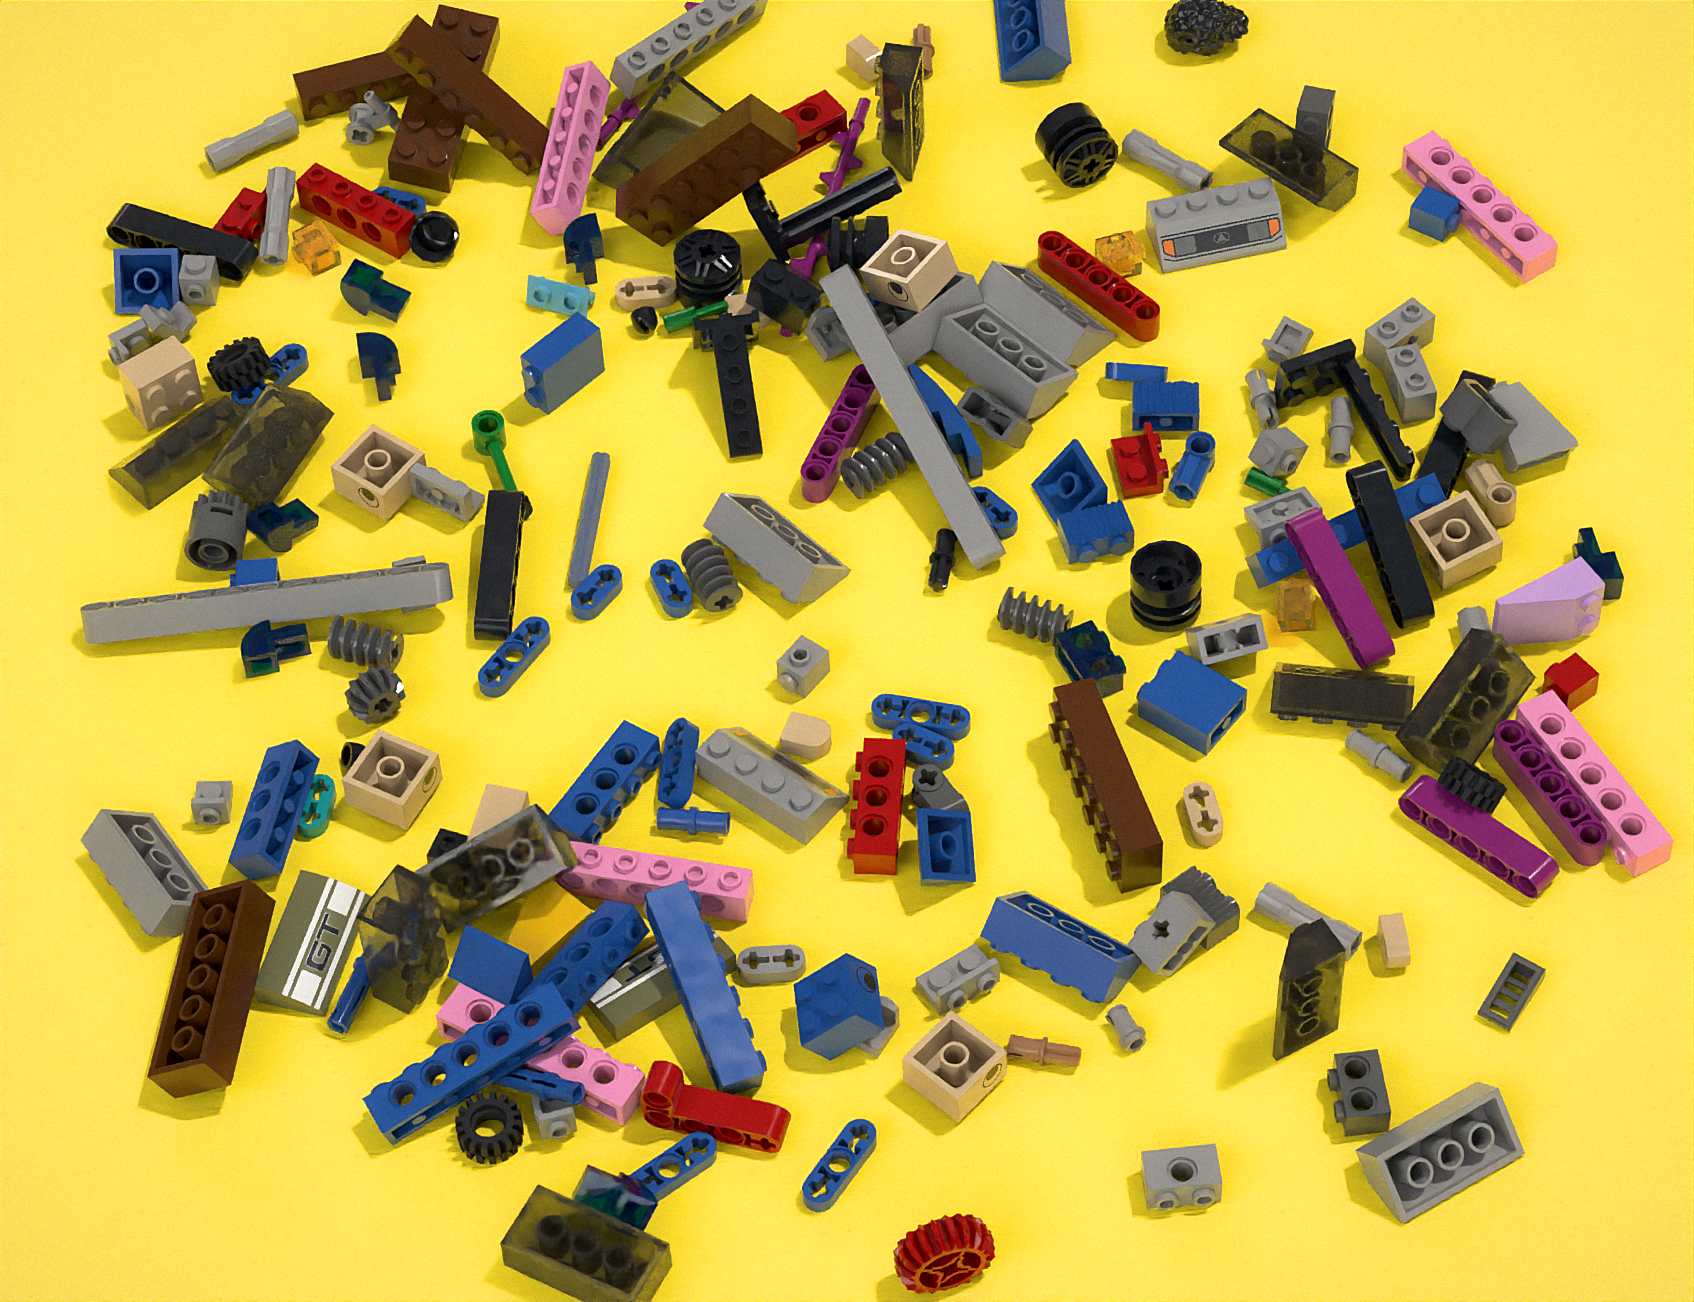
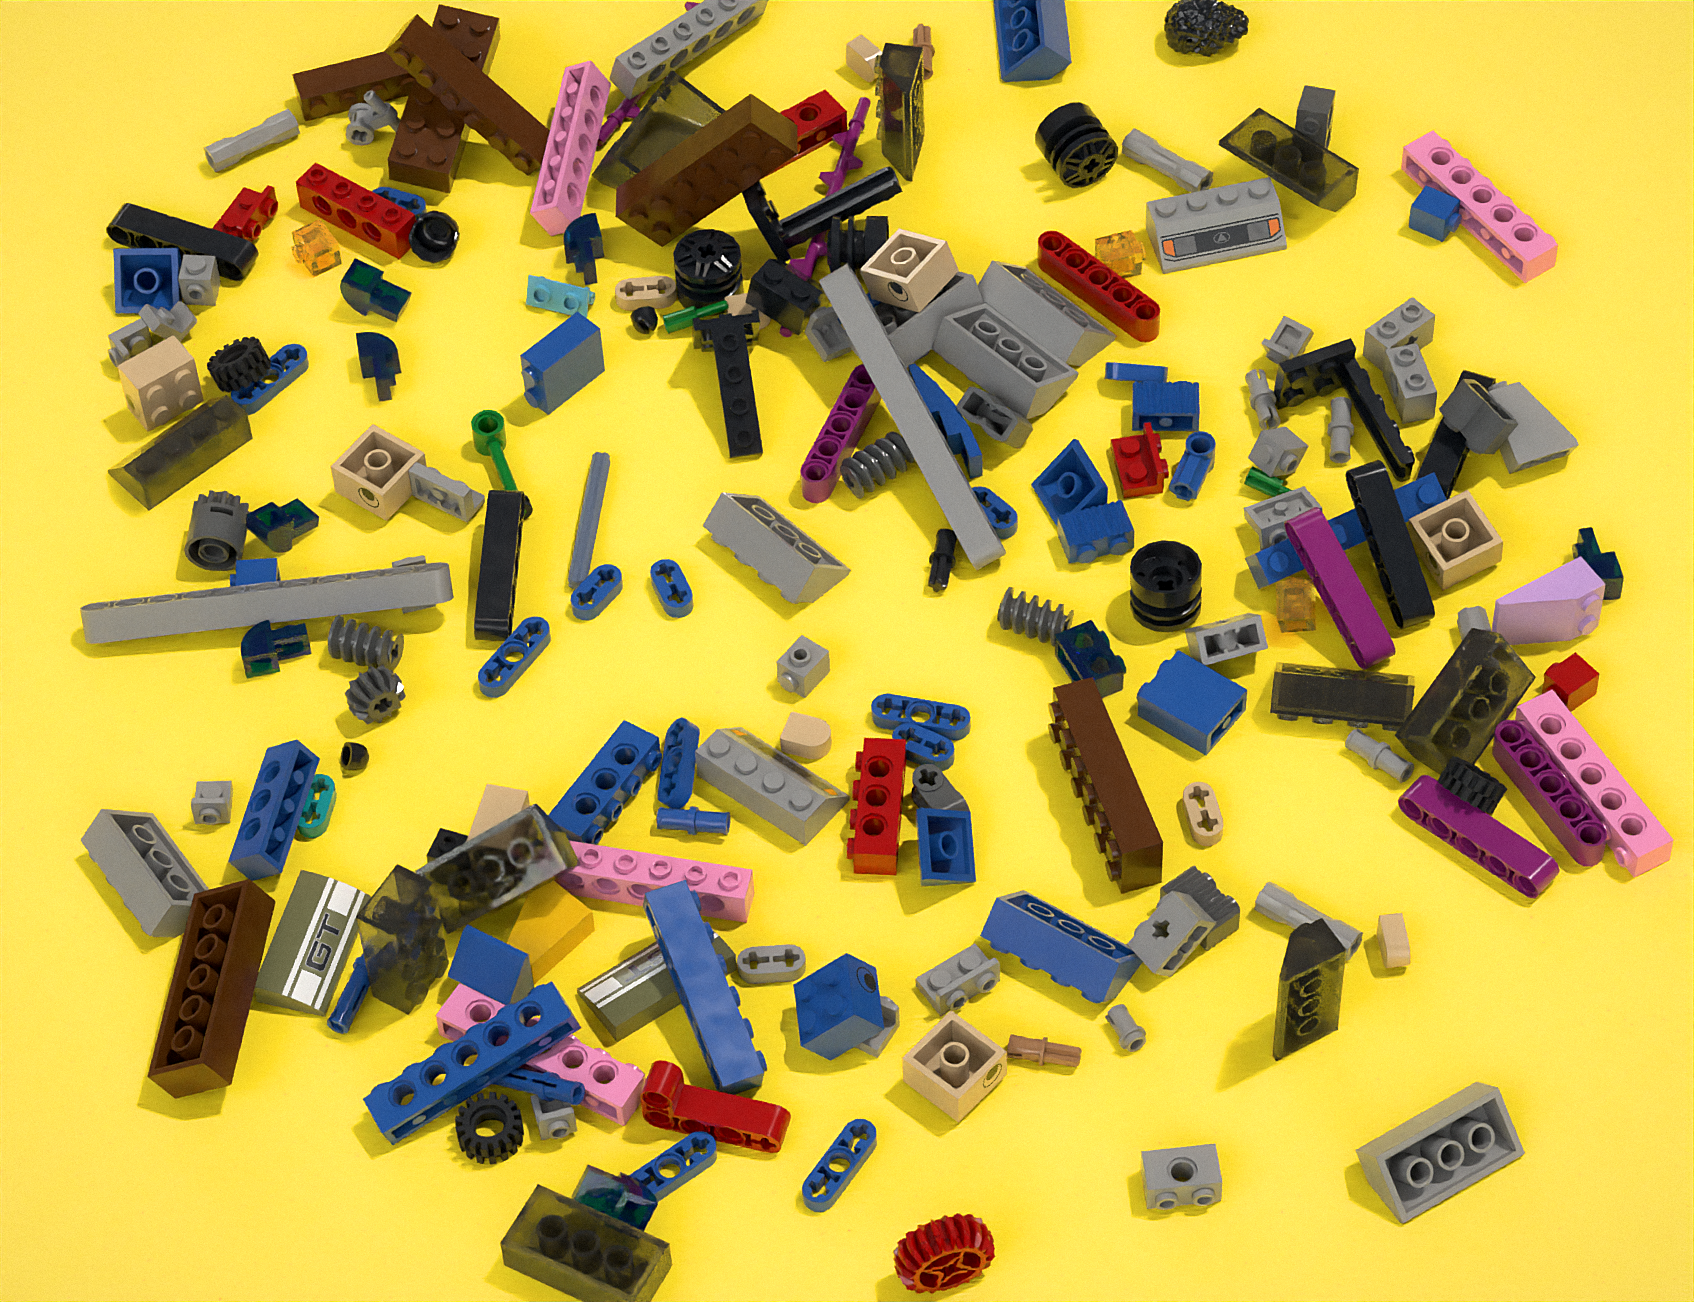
clear smoke slope [201,382,335,520] -> none
light grey axle [259,166,296,266] -> none
tan brick [342,729,443,830] -> none
blue brick [516,899,650,1019] -> none
dark grey piece [681,538,743,612] -> none
dark grey brick [1327,1049,1391,1136] -> none
tan piece [1465,458,1517,526] -> none
dark grey slope [1477,952,1546,1032] -> none

